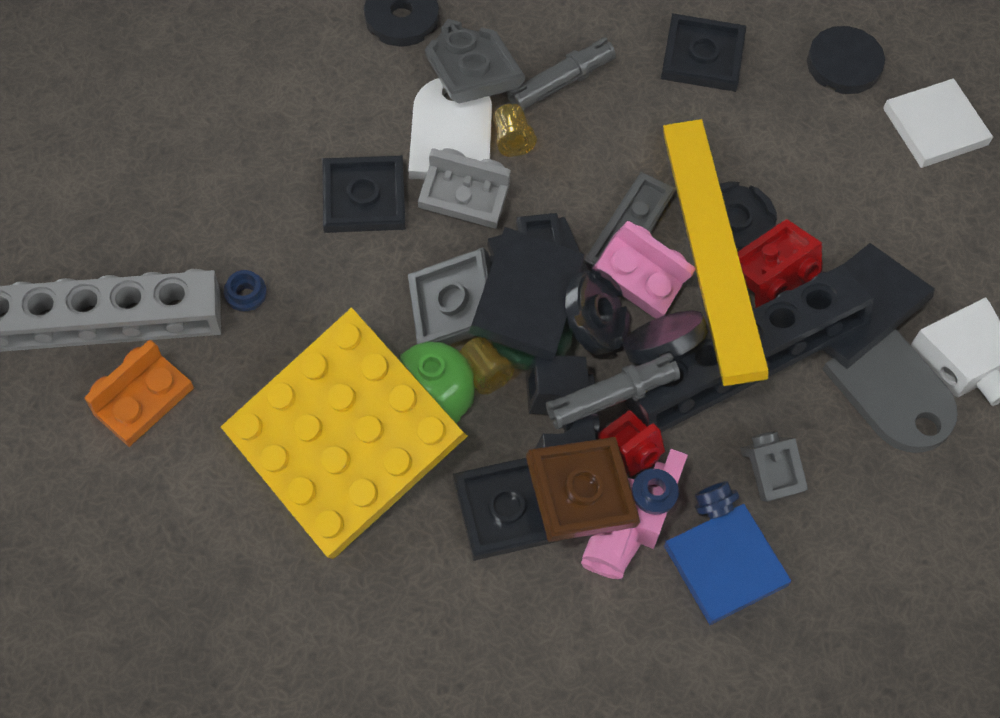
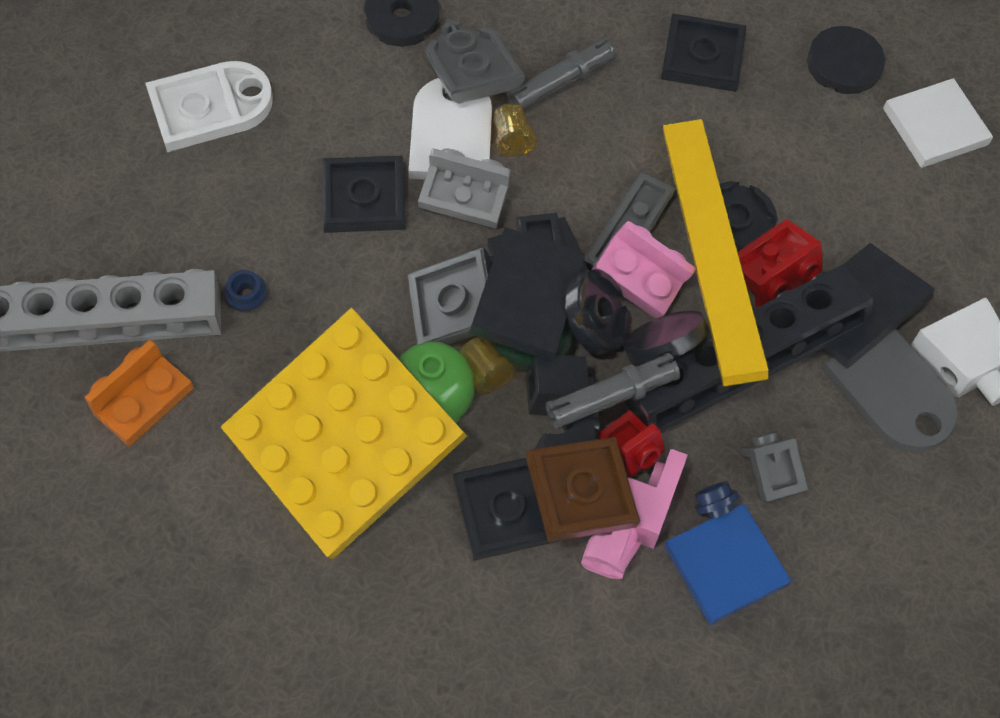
dark blue plate [632,469,679,515] -> none
none -> white tile [146,61,273,152]

